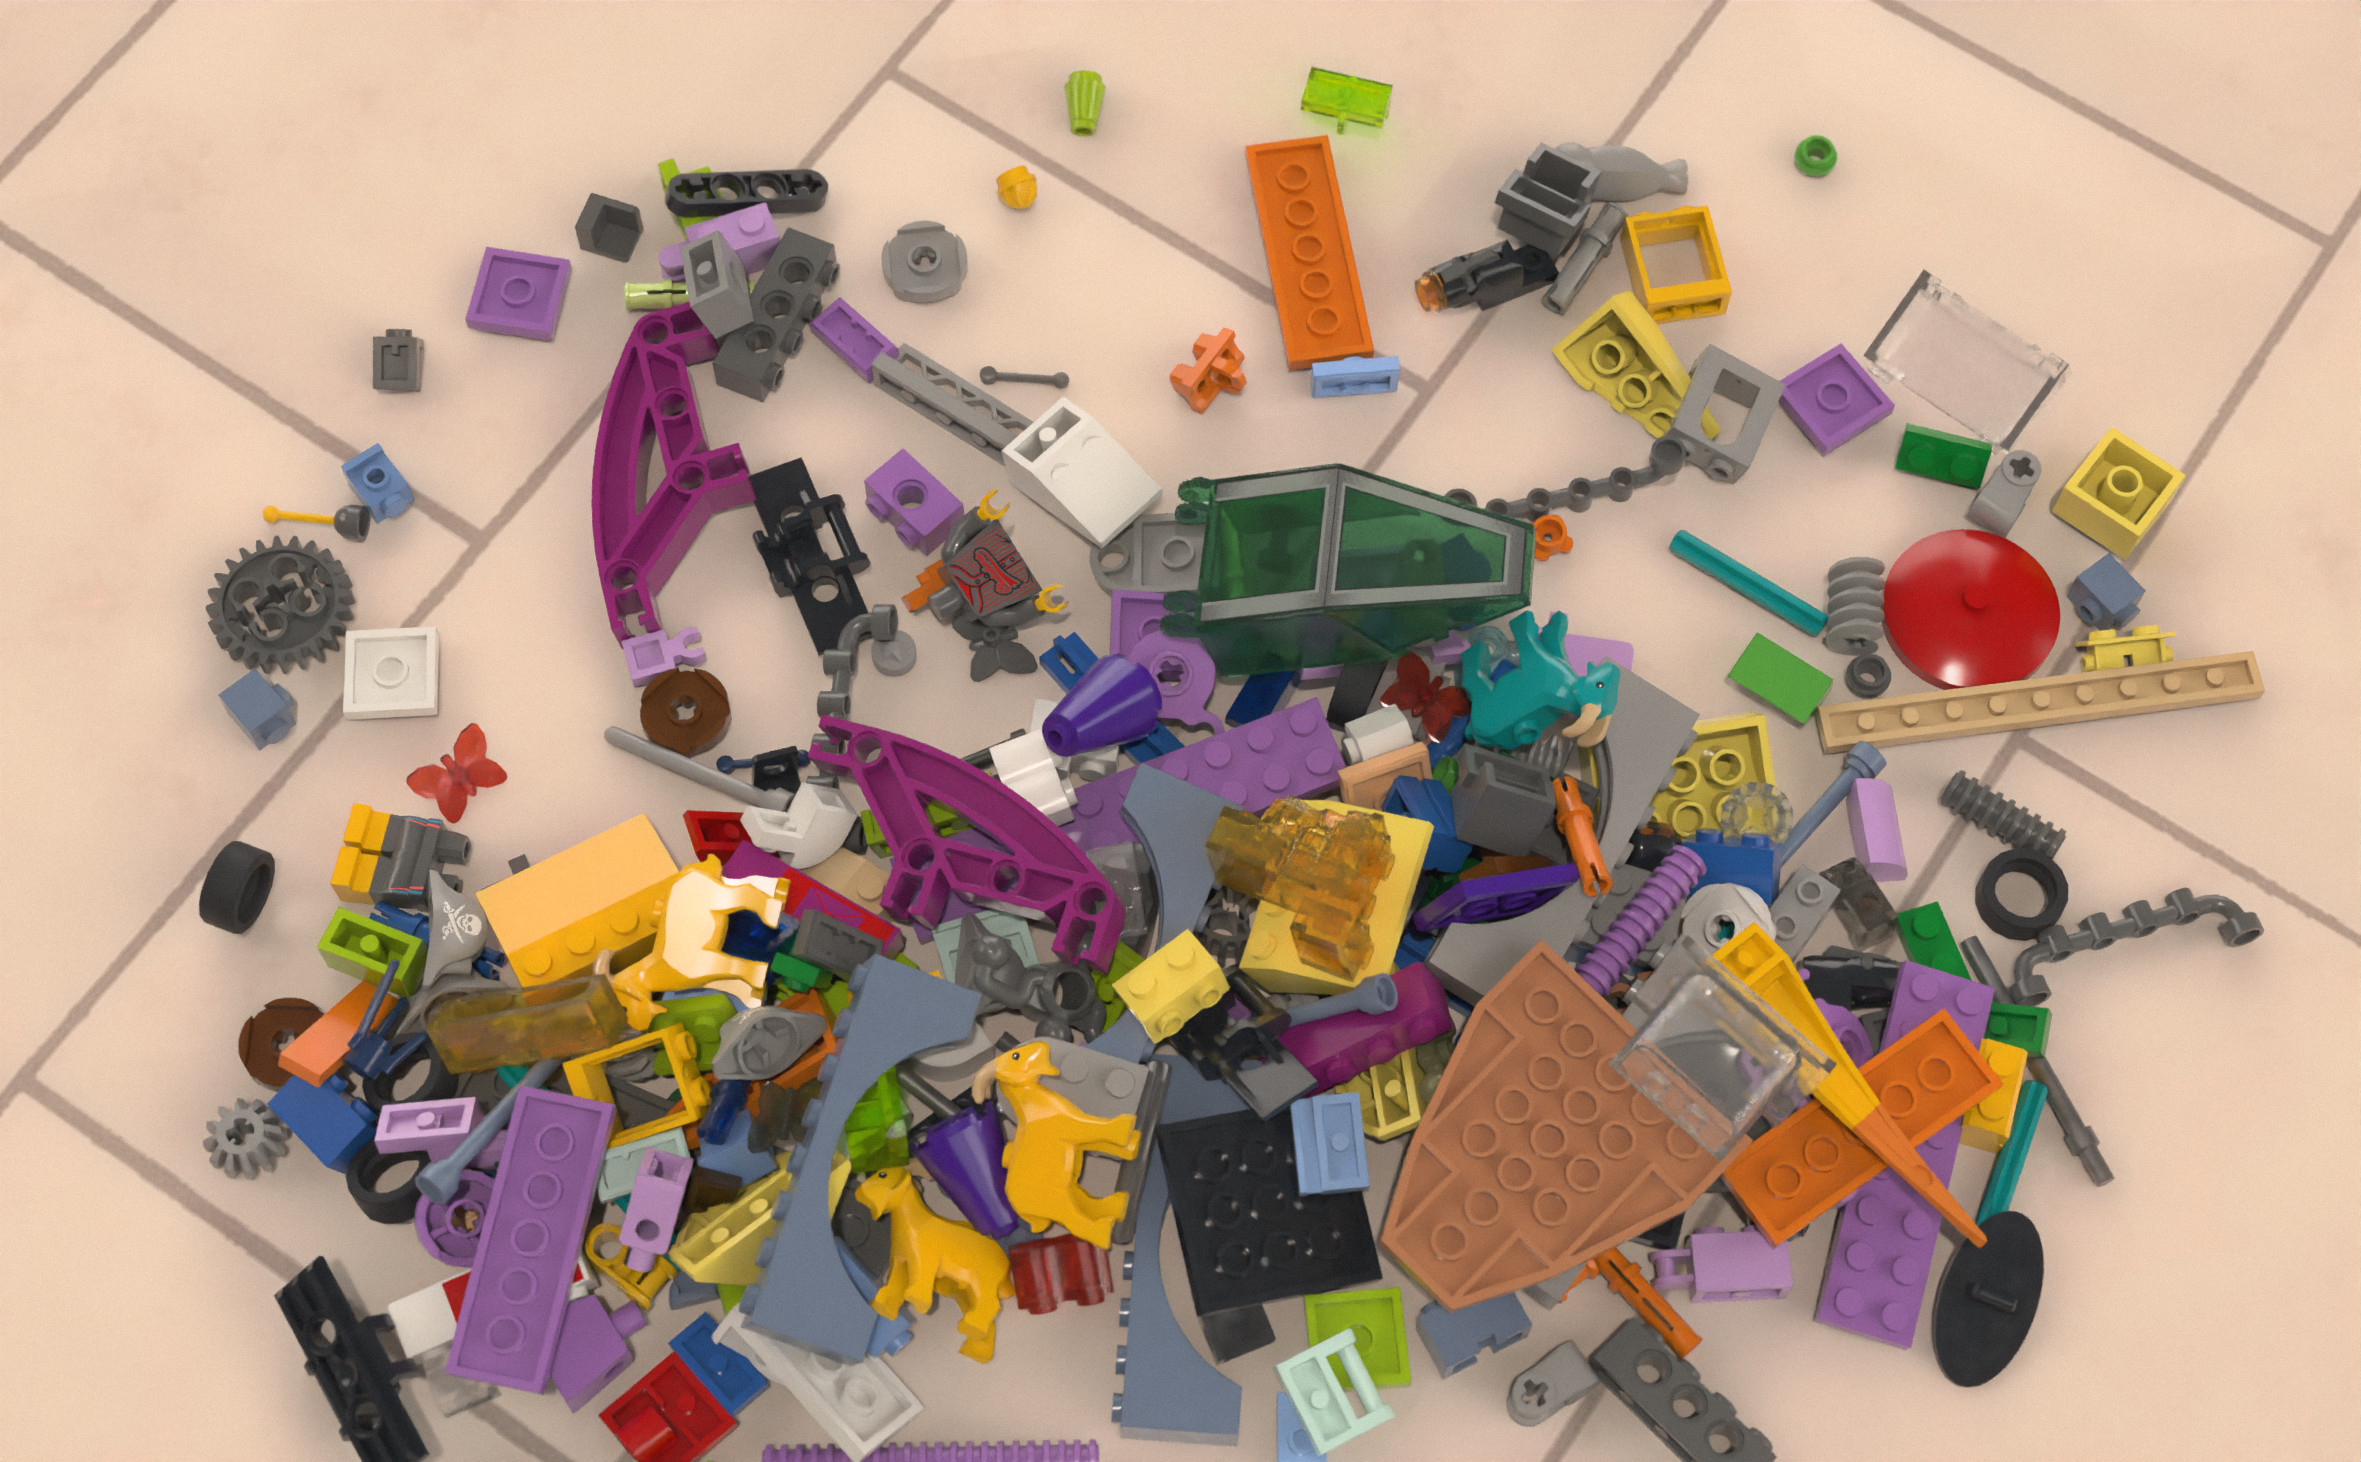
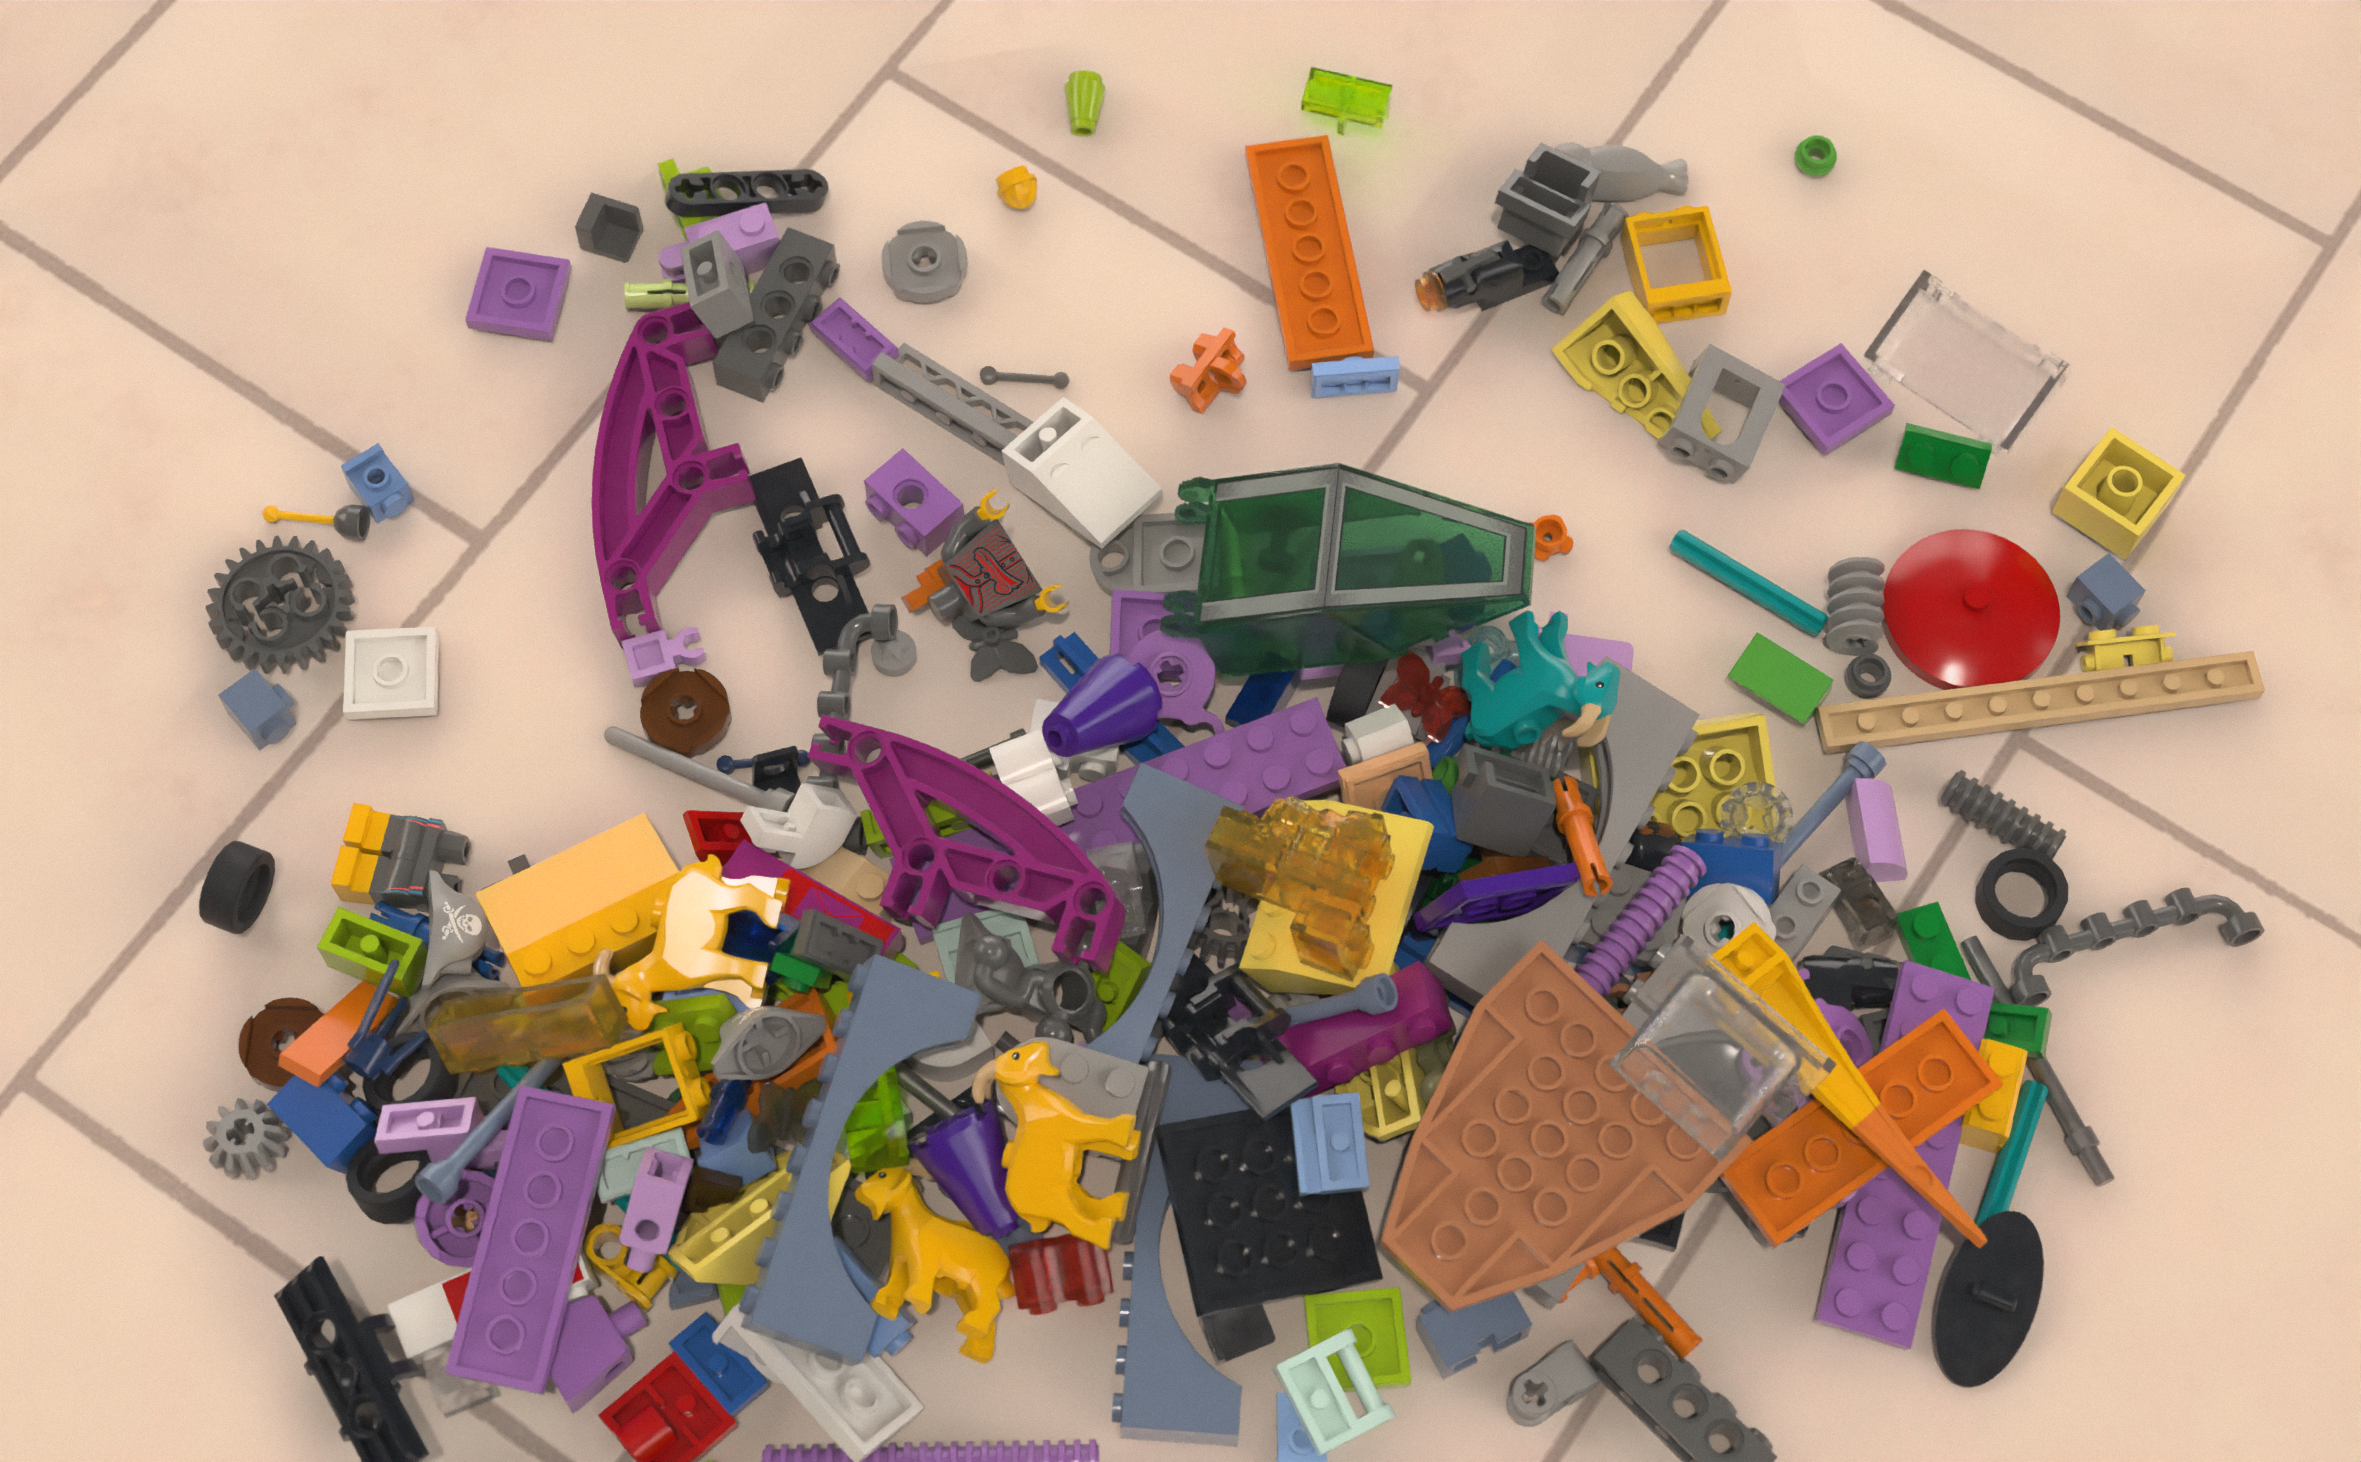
dark grey bracket [373,329,424,390] -> none
clear red piece [406,723,507,824] -> none
light yellow bracket [1112,929,1230,1043] -> none
dark grey bar [1442,436,1686,534] -> none
lavender brick [1650,1225,1793,1303] -> none
light grey piece [1967,450,2041,538] -> none

